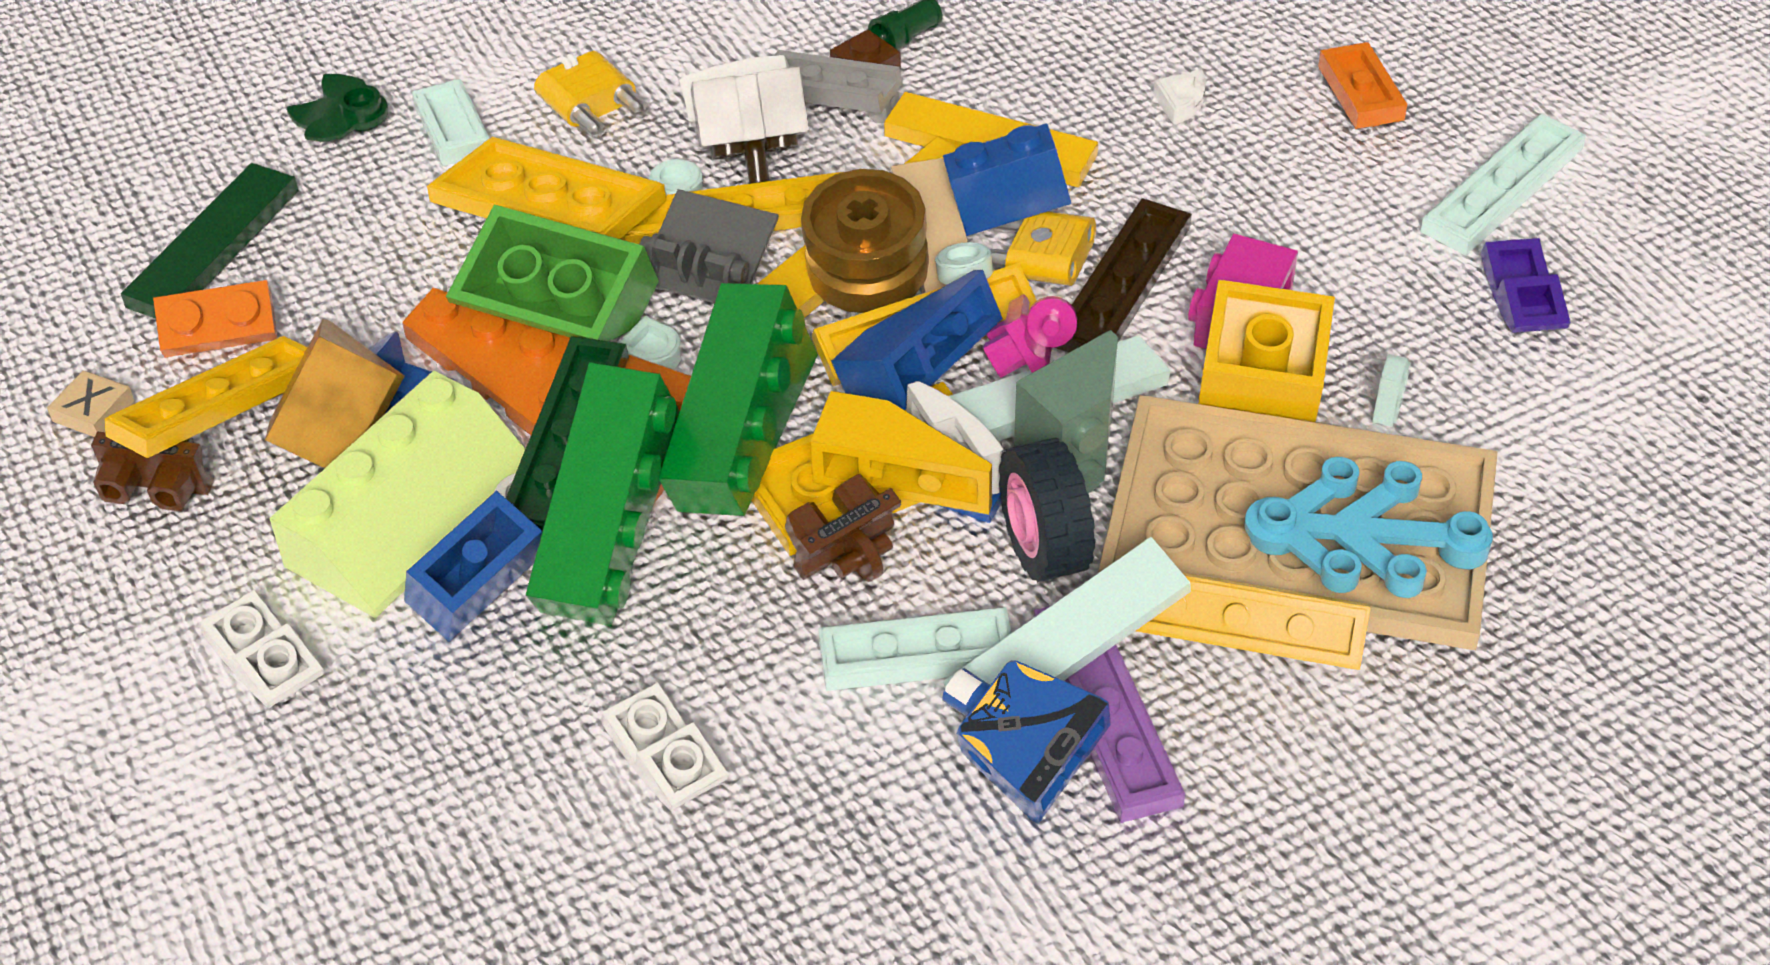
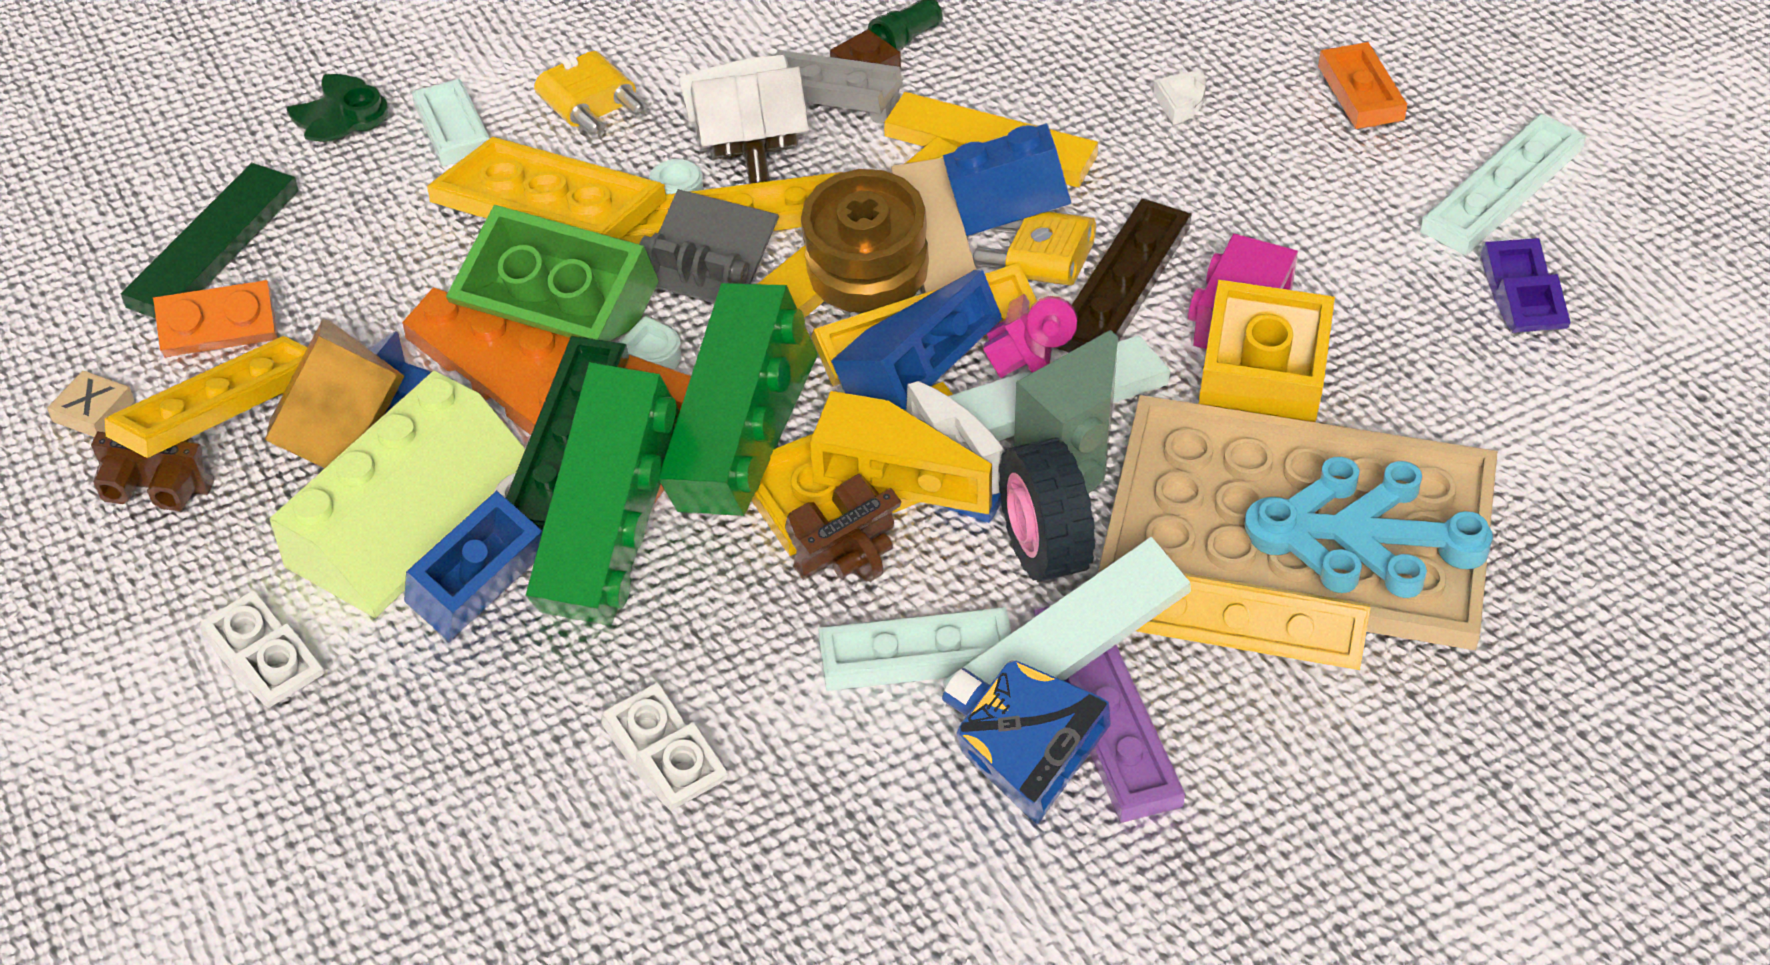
light aqua tile [935,242,993,285] -> none
light aqua tile [1372,354,1411,427] -> none

